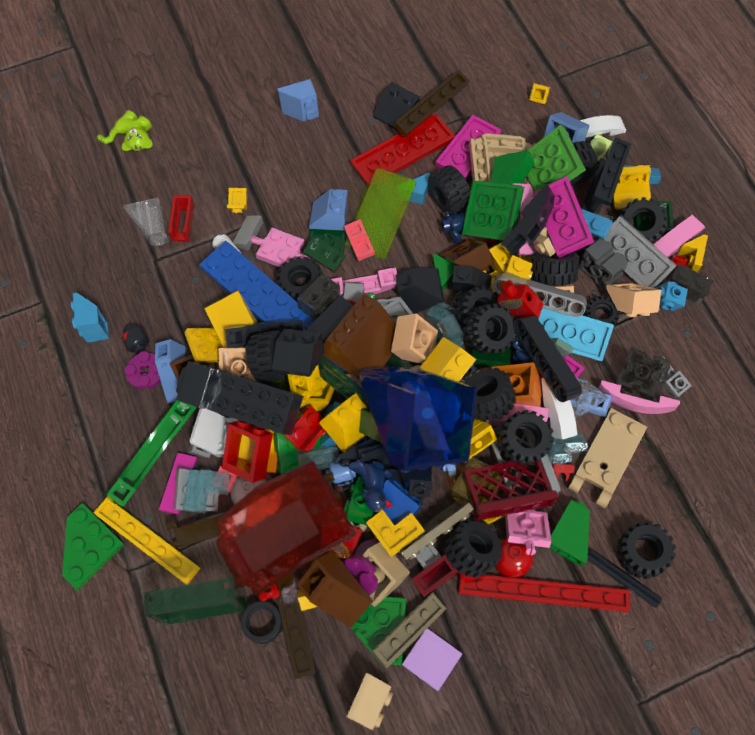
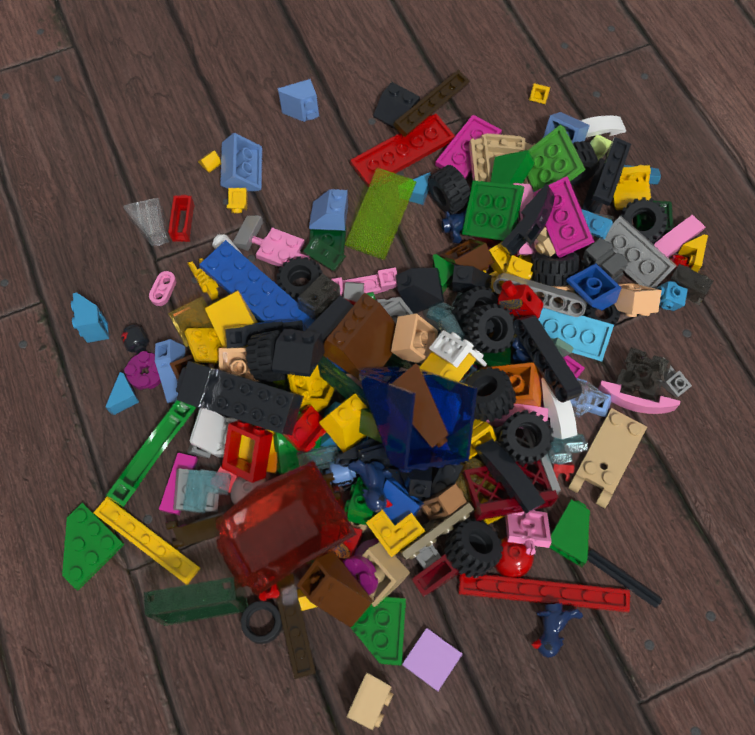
lime animal [97,110,153,151] -> none
coral slope [344,219,375,261] -> none
dark tan tile [371,592,446,668] -> none
black tyre [617,521,676,579] -> none
none -> dark azure slope [105,372,139,415]
none -> bright pink plate [149,271,176,306]
none -> clear yellow slope [168,296,214,347]
none -> yellow hinge [188,258,218,300]
none -> yellow slope [198,150,221,173]
none -> medium blue slope [221,133,262,191]
none -> reddish brown slope [384,363,449,448]
none -> medium nougat slope [421,484,467,521]
none -> black hinge [426,455,464,499]
none -> white bracket [429,330,487,368]
none -> black slope [475,439,545,514]
none -> dark blue animal [531,603,584,658]
none -> blue slope [566,264,621,310]

